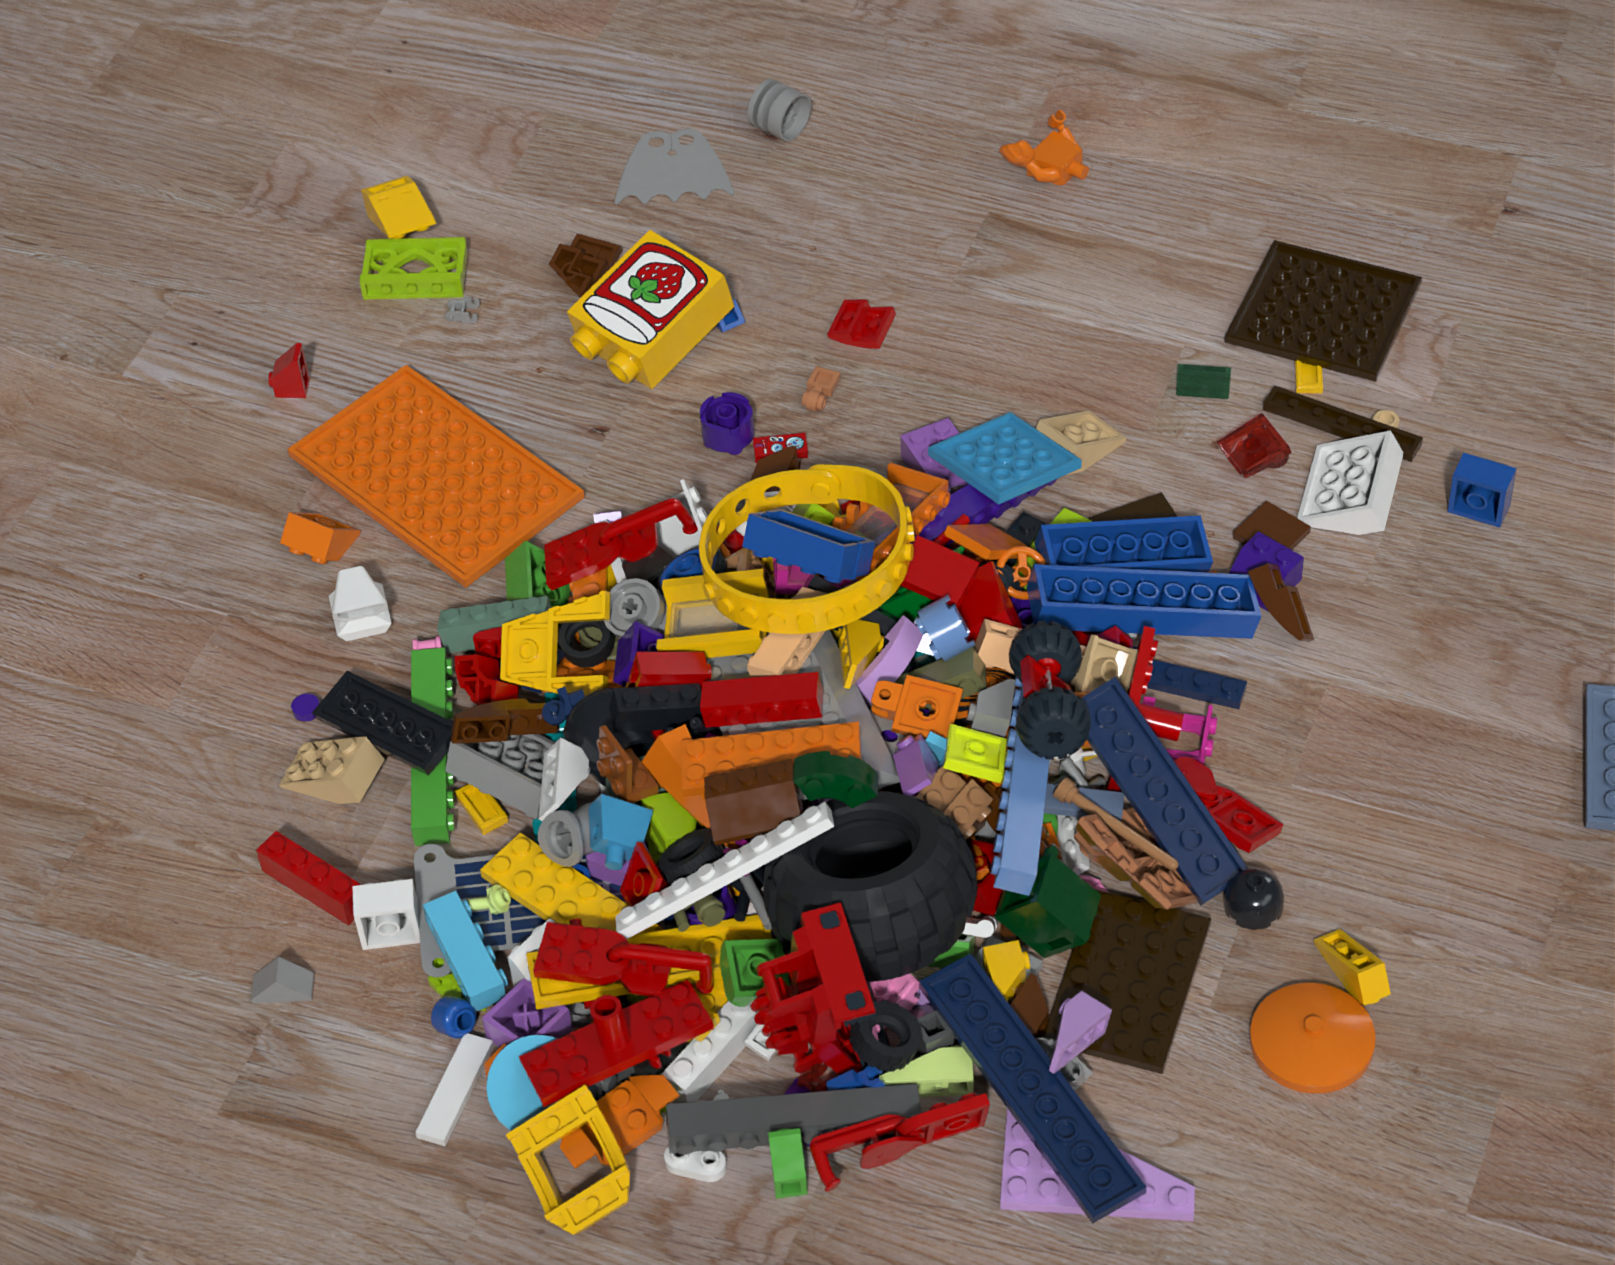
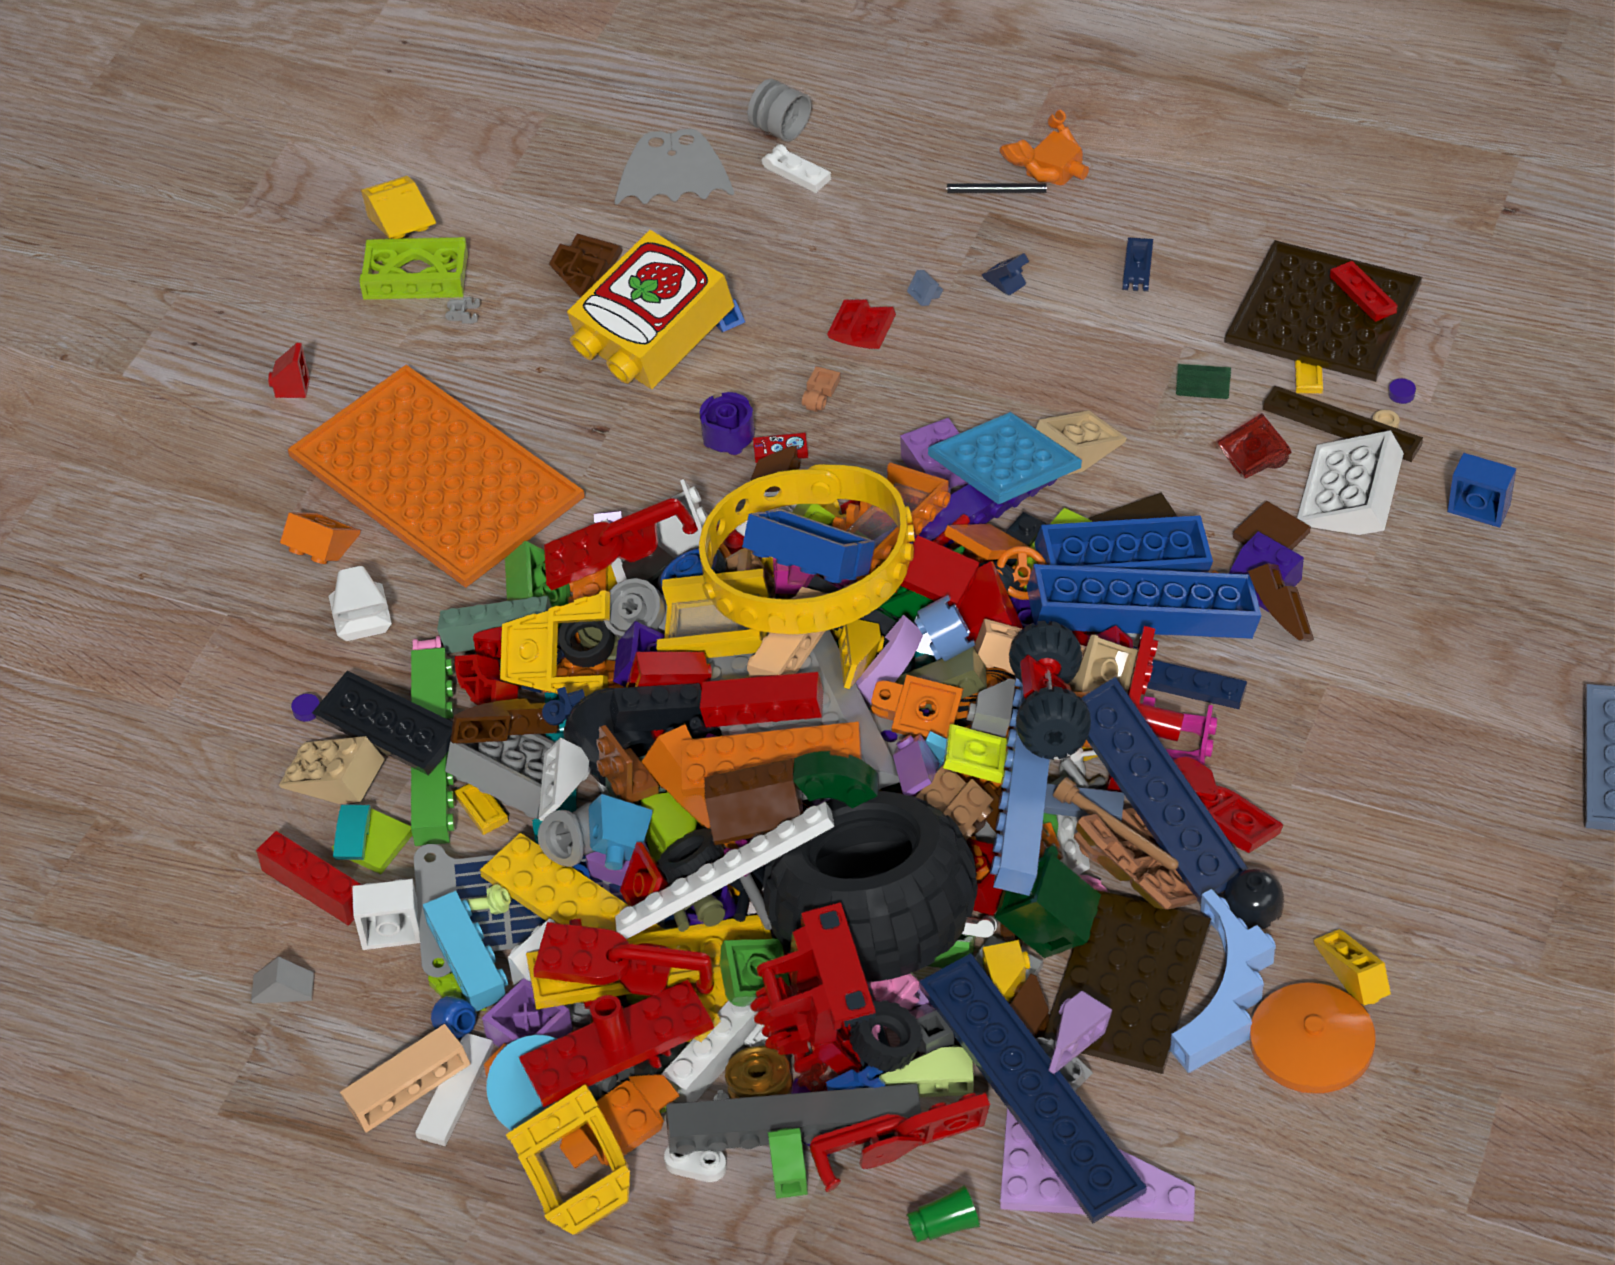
none -> lime tile [332,808,412,874]
none -> teal slope [333,805,371,860]
none -> light nougat brick [340,1024,471,1133]
none -> pearl gold wheel [725,1046,792,1099]
none -> white plate [762,144,831,193]
none -> green plant [906,1185,980,1243]
none -> sand blue tile [907,270,943,306]
none -> black bar [947,183,1047,193]
none -> dark blue slope [981,253,1029,296]
none -> dark blue hinge [1123,237,1153,292]
none -> light blue arch [1171,889,1276,1073]
none -> red plate [1330,261,1397,322]
none -> dark purple tile [1388,378,1416,404]

